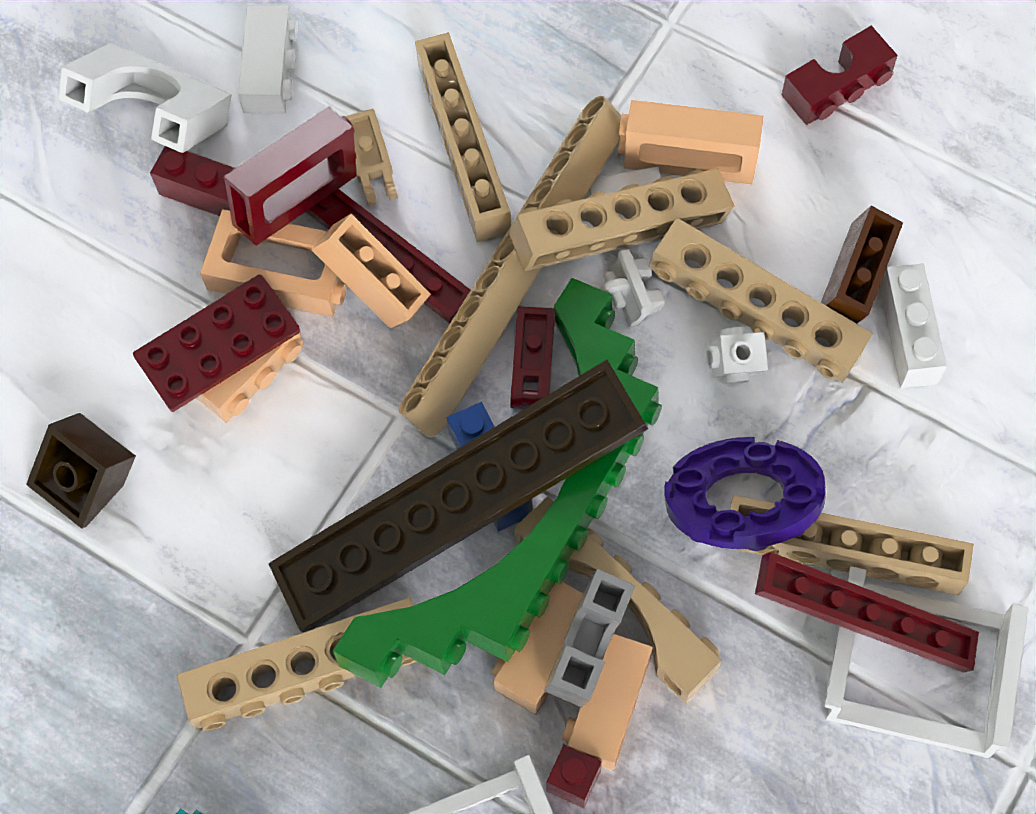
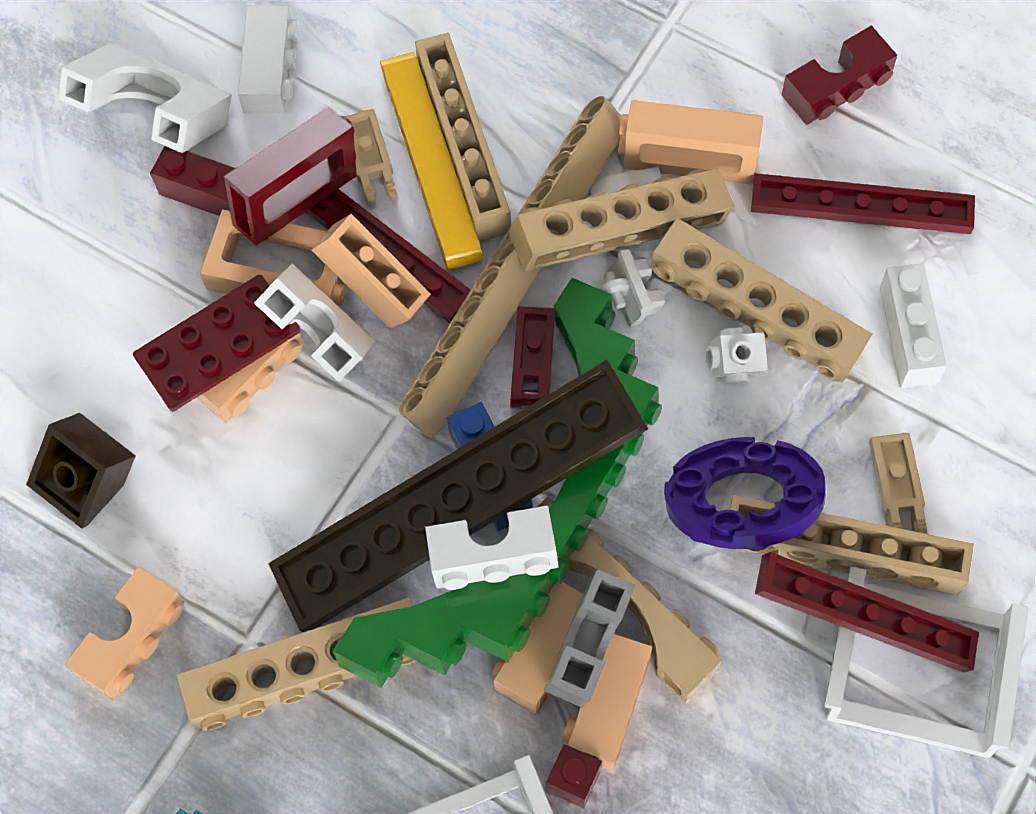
reddish brown brick [821,205,903,324] -> none
none -> light nougat arch [65,566,185,700]
none -> white arch [254,263,375,382]
none -> yellow beam [380,51,483,271]
none -> white arch [425,506,559,590]
none -> dark red plate [751,173,975,234]
none -> tan hinge [869,432,928,534]

